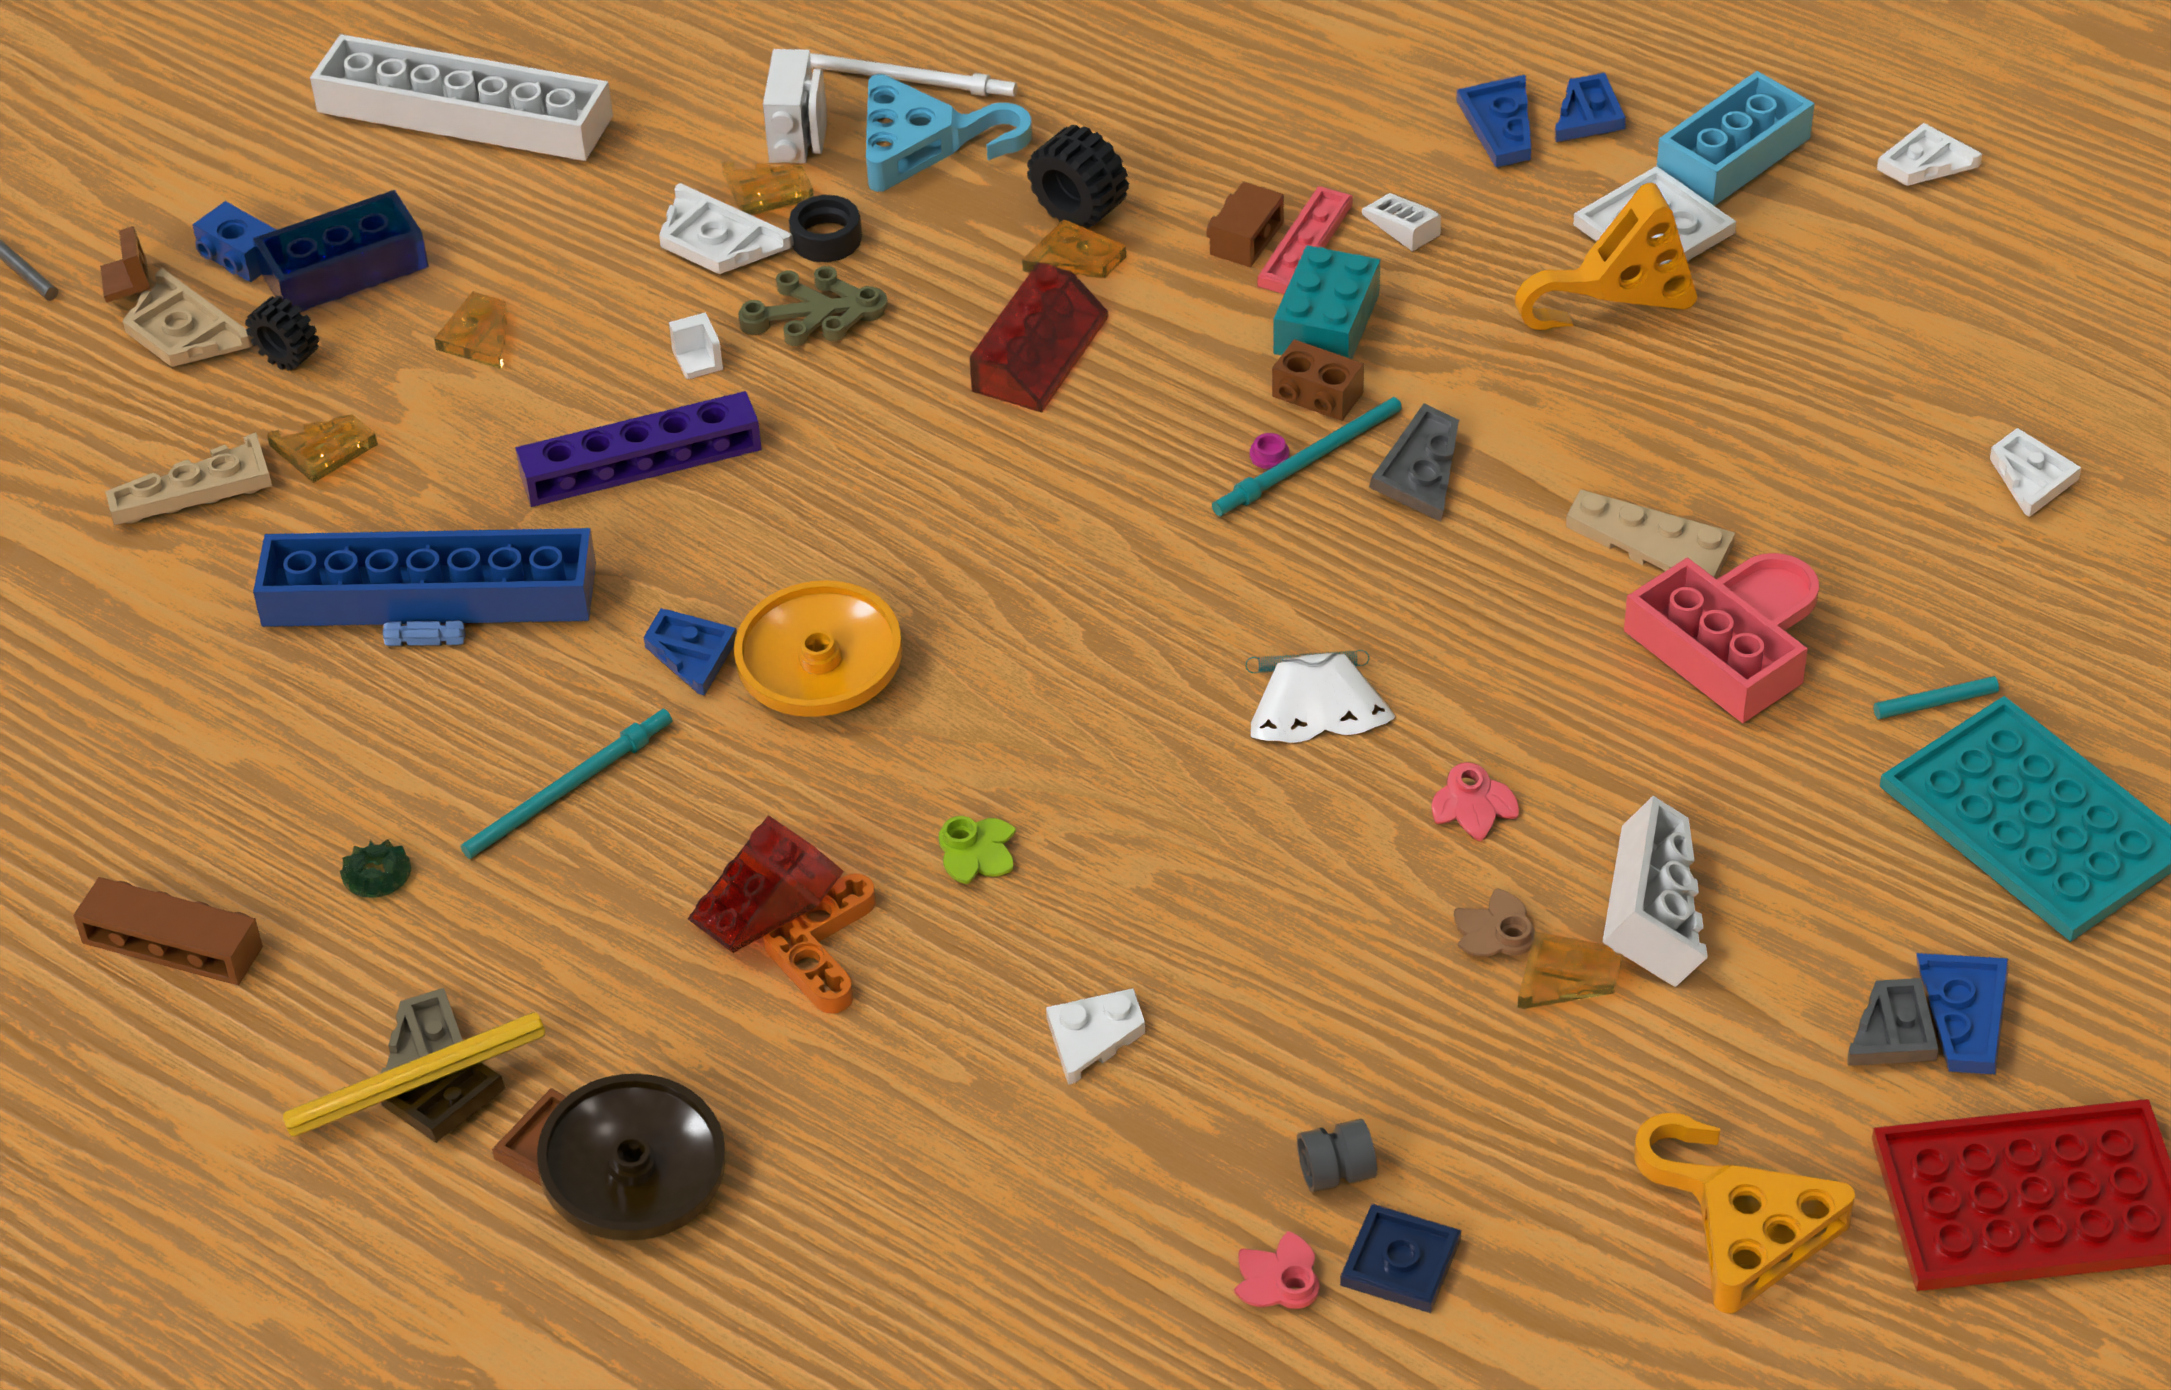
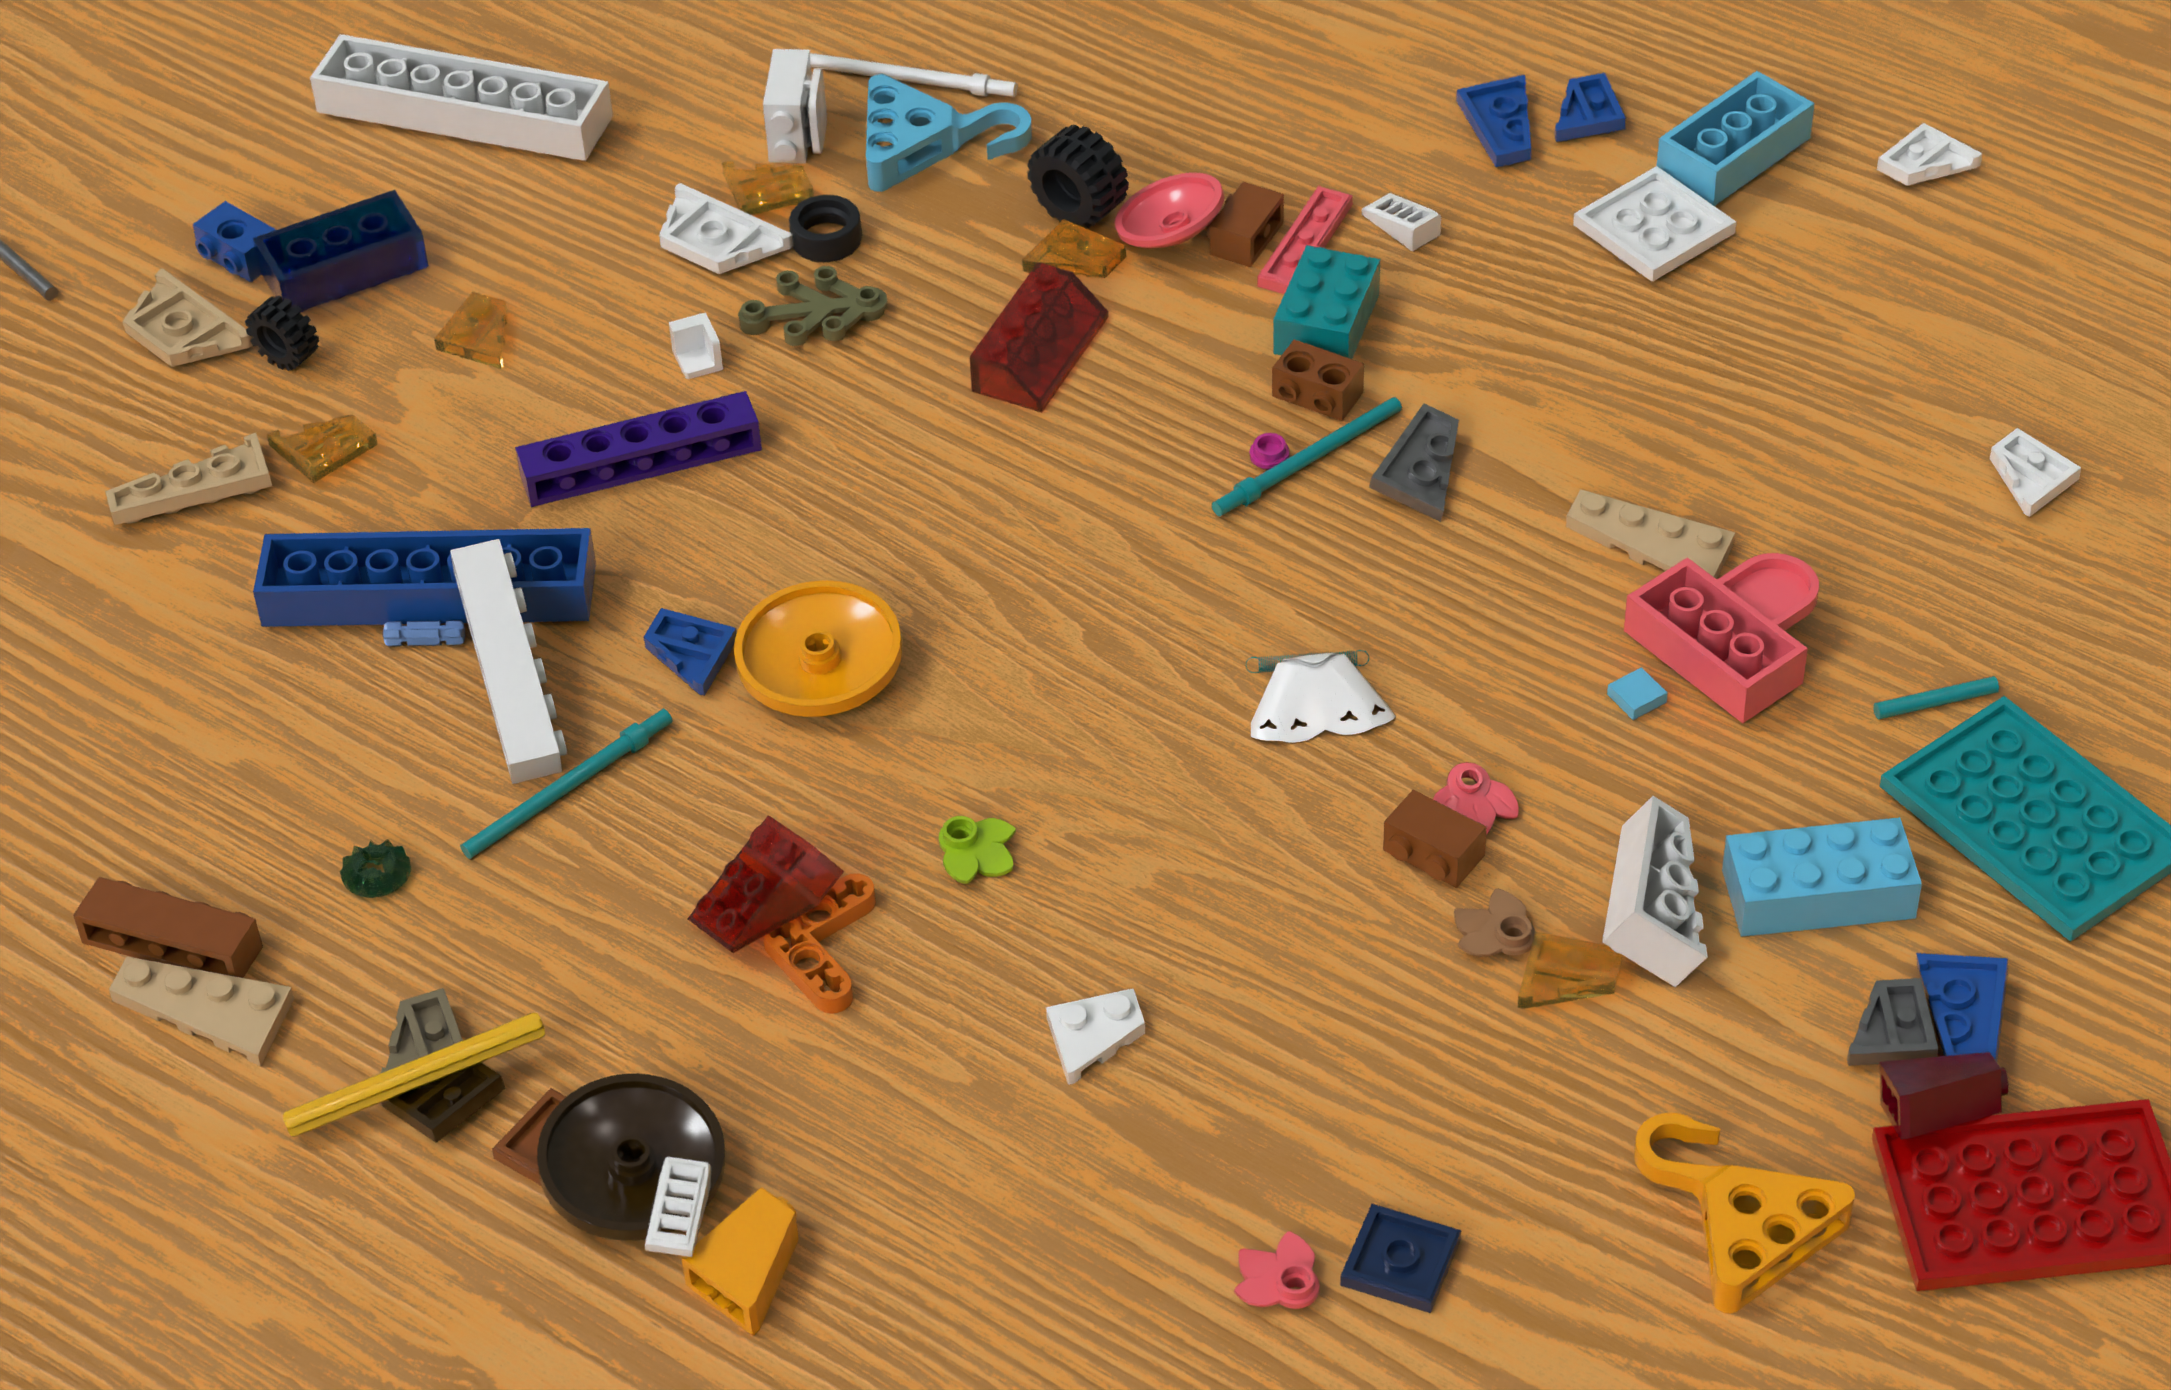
dark orange panel [101,226,150,303] -> none
dark grey wheel [1297,1119,1377,1193] -> none
light orange piece [1515,183,1697,330] -> none
none -> tan wing [109,956,294,1066]
none -> white brick [450,539,567,784]
none -> white slope [645,1157,711,1257]
none -> light orange slope [681,1187,799,1336]
none -> coral dish [1115,173,1224,249]
none -> dark orange brick [1383,790,1487,888]
none -> medium azure tile [1607,667,1668,720]
none -> medium azure brick [1722,817,1922,937]
none -> dark red slope [1879,1052,2008,1139]

